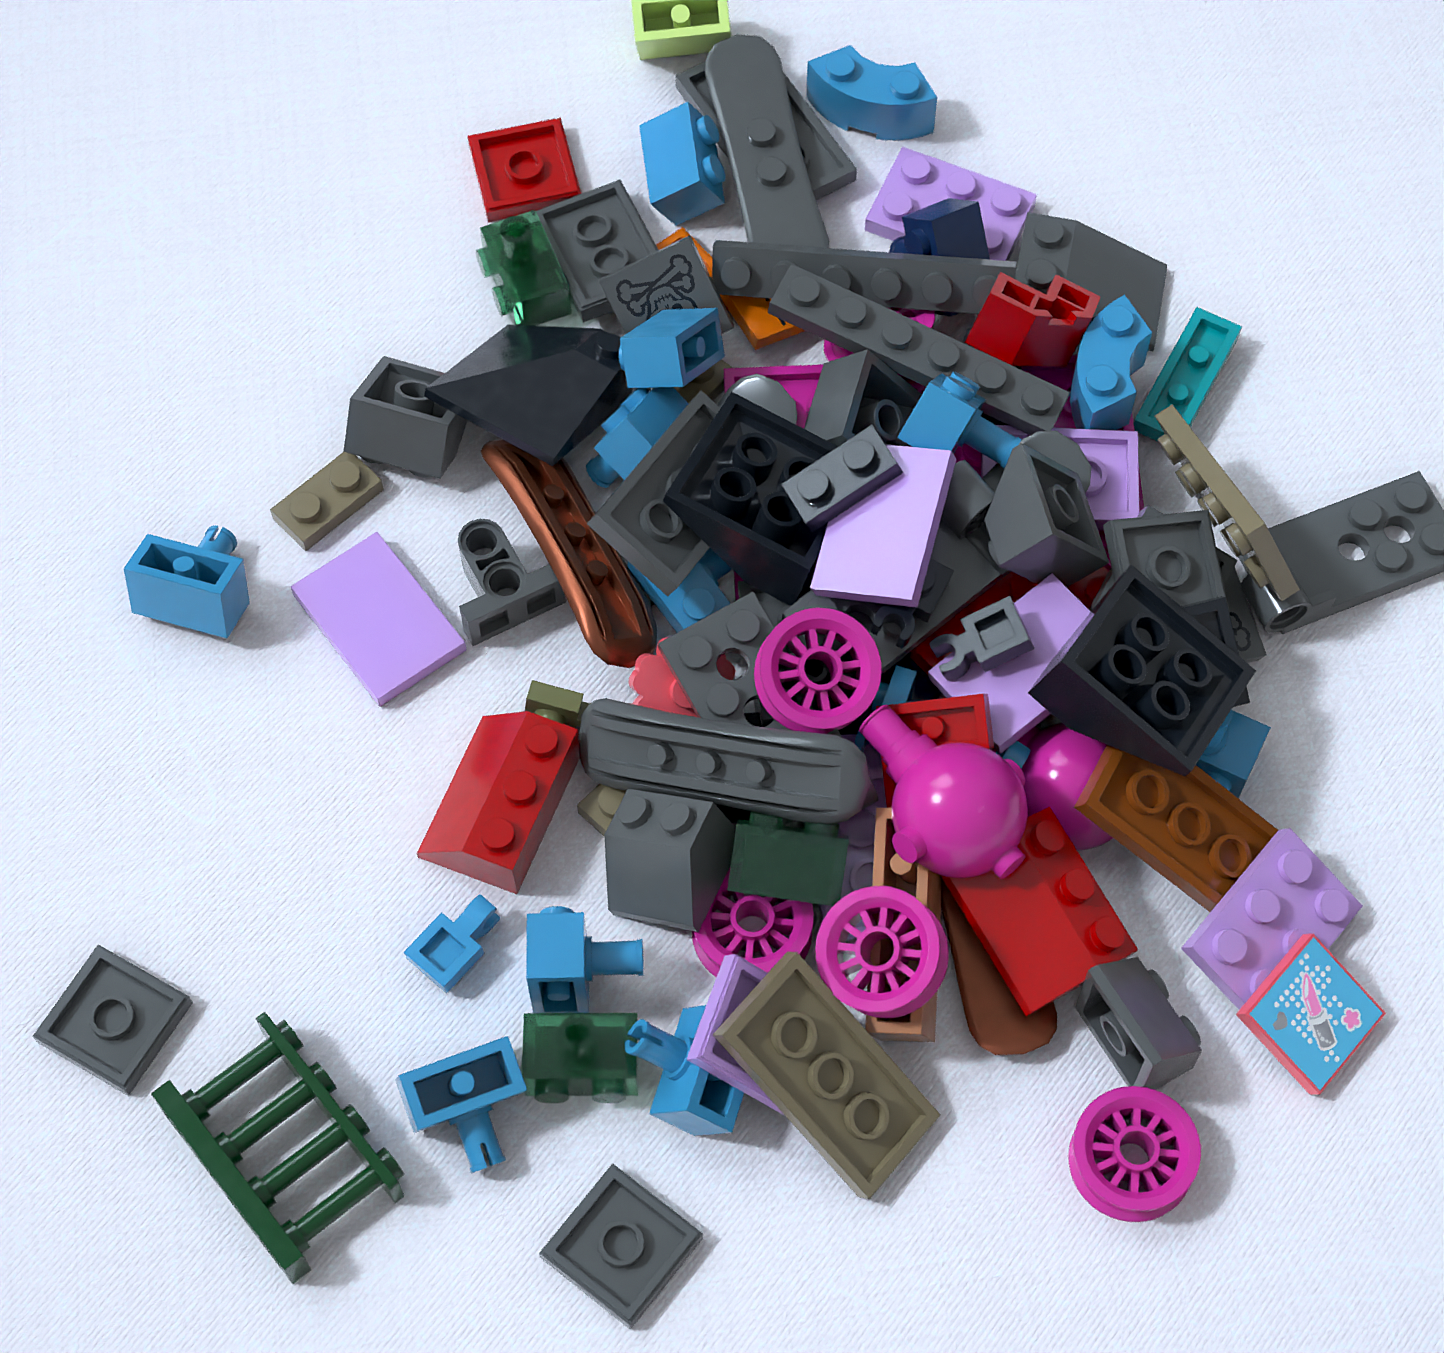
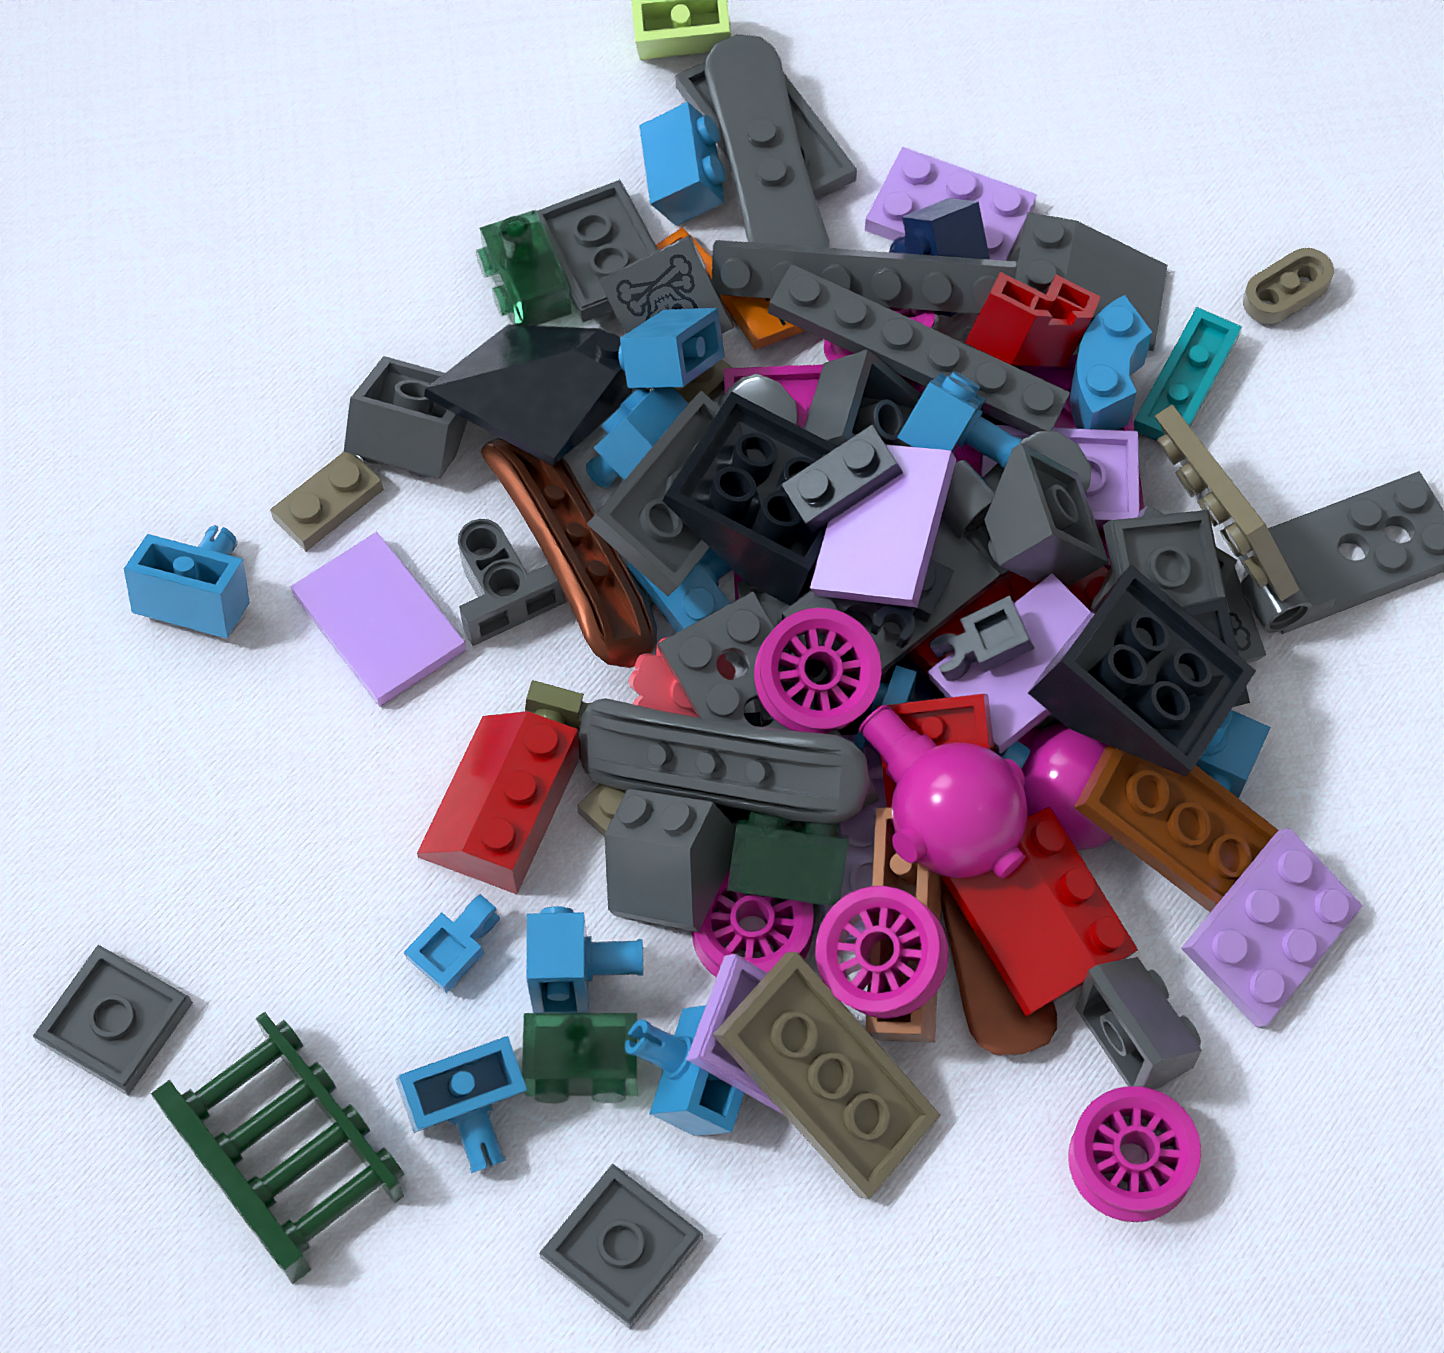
red tile [467,117,581,222] -> none
dark azure brick [806,45,937,140] -> none
tile [1236,933,1386,1095] -> none
none -> dark tan plate [1243,248,1334,324]

